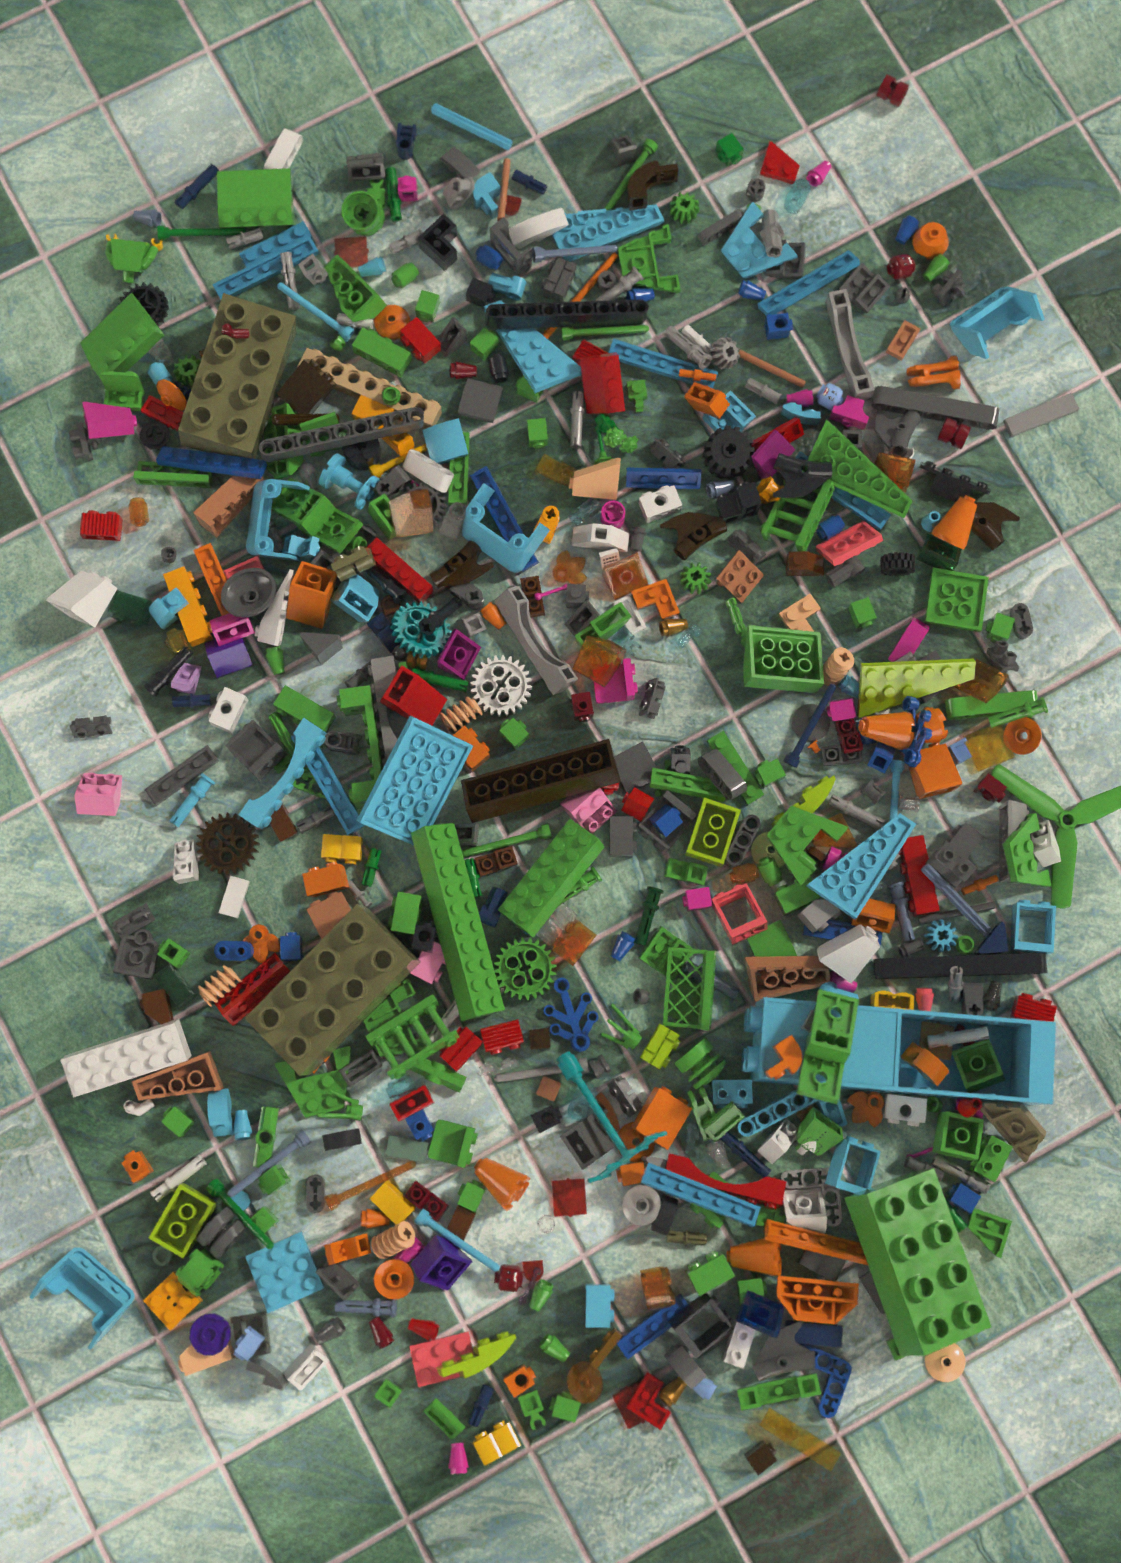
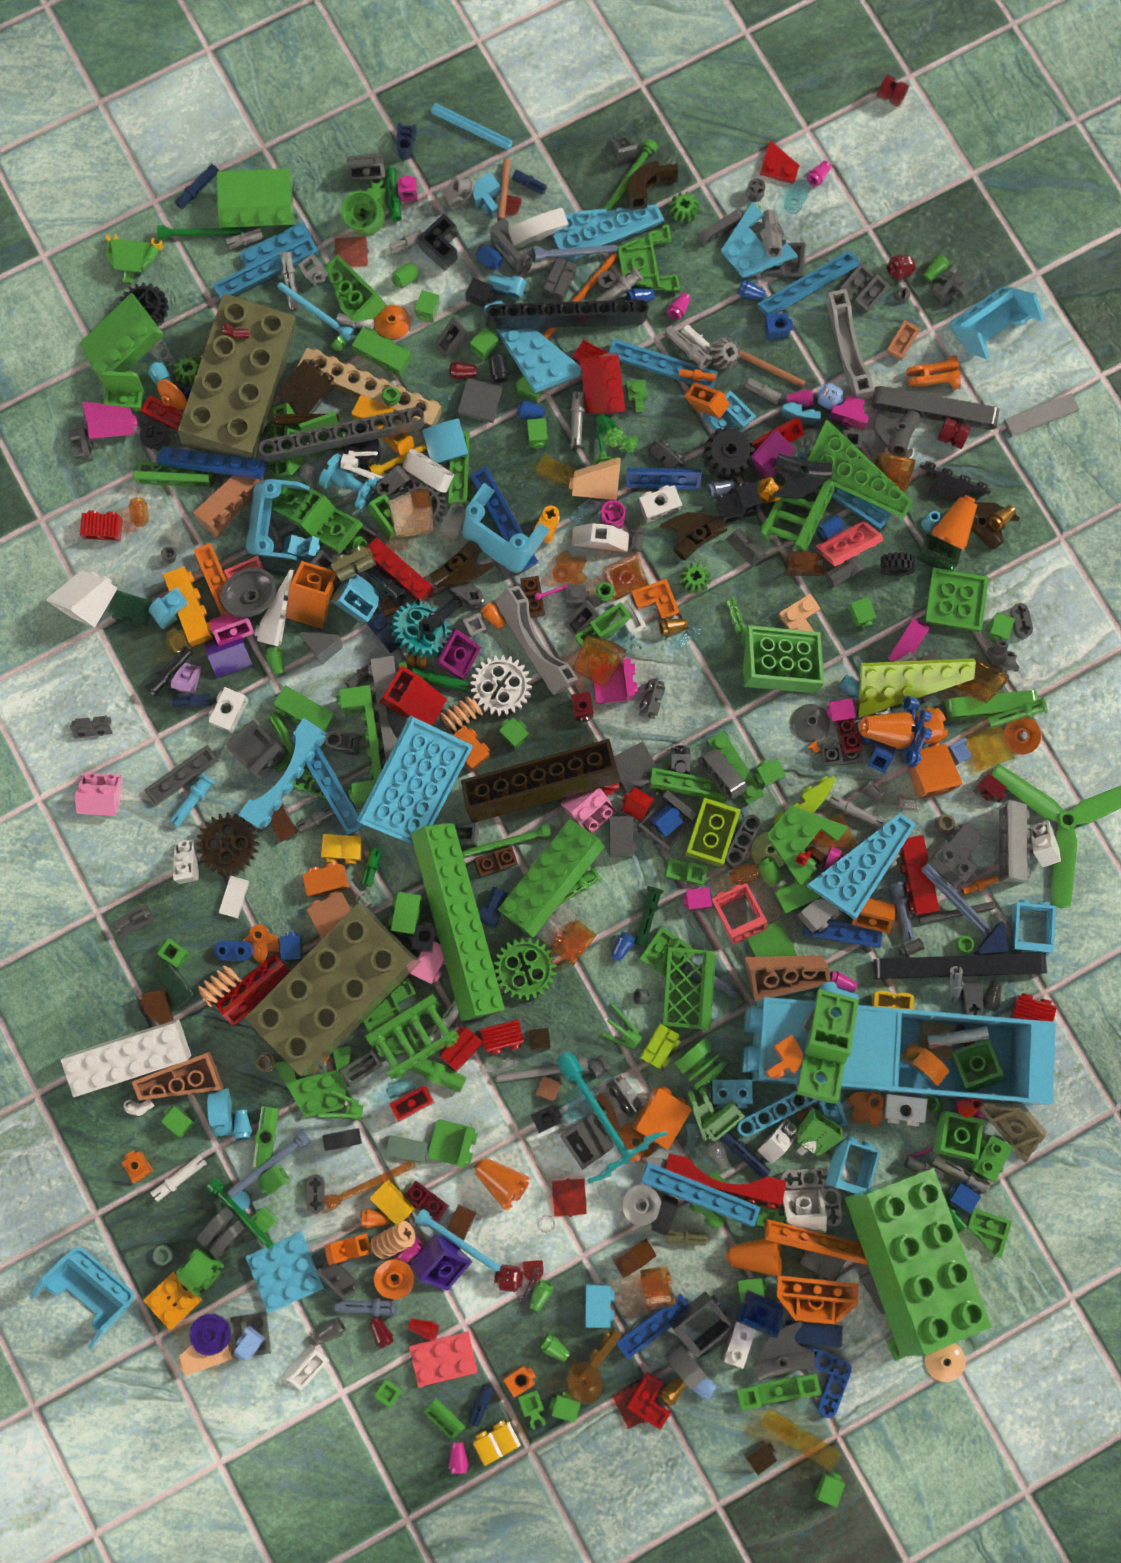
dark grey plate [113,929,159,980] -> none
sand blue cone [133,209,162,228] -> none
lime brick [149,1183,218,1258] -> none
dark grey slope [246,1356,289,1390] -> none
white beam [263,128,303,169] -> none
medium azure cone [358,257,387,277] -> none
dark grey hinge [392,644,408,661] -> none
red brick [400,317,441,364] -> none
blue brick [405,1109,434,1142] -> none
lime slope [437,1331,516,1379] -> none
dark grey slope [440,147,481,179] -> none
bright green brick [457,1179,486,1212] -> none
green pin [464,858,483,898] -> none
blue plant [543,978,599,1052] -> none
bright green piece [561,325,649,341] -> none
white tile [599,548,621,571] -> none
orange brick [616,1161,645,1186] -> none
bright green brick [685,1250,735,1296] -> none
green brick [715,133,744,167] -> none
nougat hinge [716,550,764,603] -> none
dark blue piece [783,684,836,768] -> none
white slope [816,924,880,983] -> none
light nougat piece [823,647,854,686] -> none
medium azure piece [889,760,905,821] -> none
blue cone [895,215,919,245] -> none
orange cone [913,222,949,260] -> none
coral cone [915,987,934,1011] -> none
medium azure gear [924,919,958,953] -> none
bright green wing [1003,813,1052,887] -> none
none -> dark tan plate [256,1053,276,1072]
none -> white plant [340,451,384,480]
none -> blue brick [517,400,545,420]
none -> bright green cone [596,582,615,603]
none -> reddish brown slope [612,1238,657,1279]
none -> dark pink cone [667,293,691,320]
none -> red hand [795,850,812,866]
none -> bright green brick [815,1471,846,1507]
none -> dark tan plate [936,814,955,834]
none -> pearl gold cone [988,505,1016,530]

